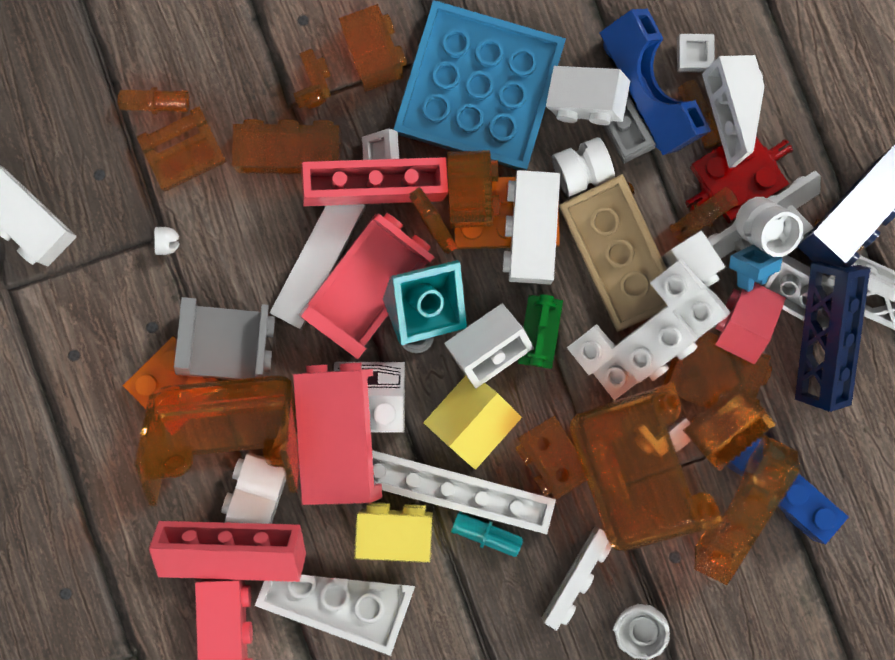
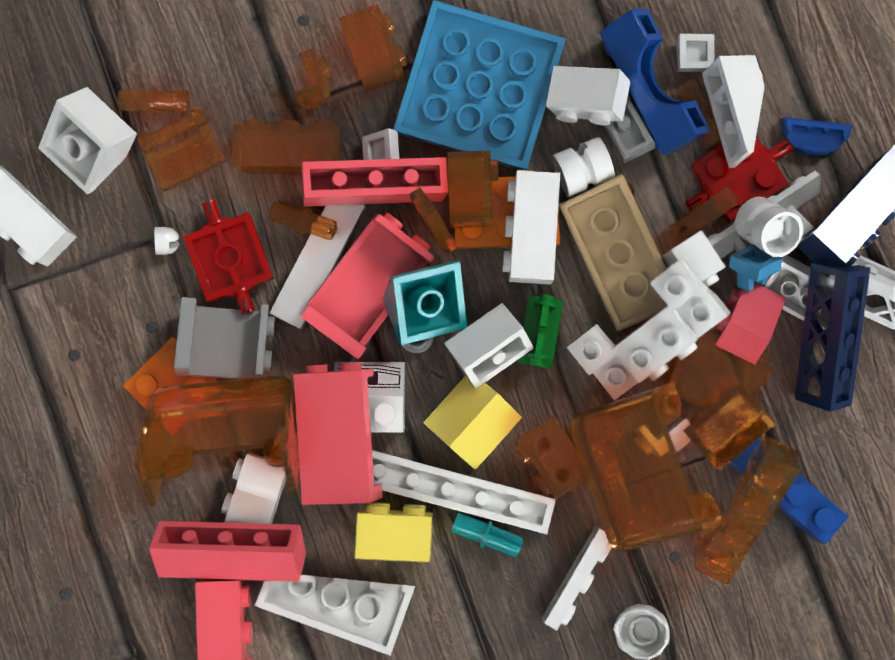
none -> white slope [38,87,137,195]
none -> red plate [183,200,275,316]
none -> clear orange axle [269,201,338,240]
none -> blue tile [781,117,852,157]

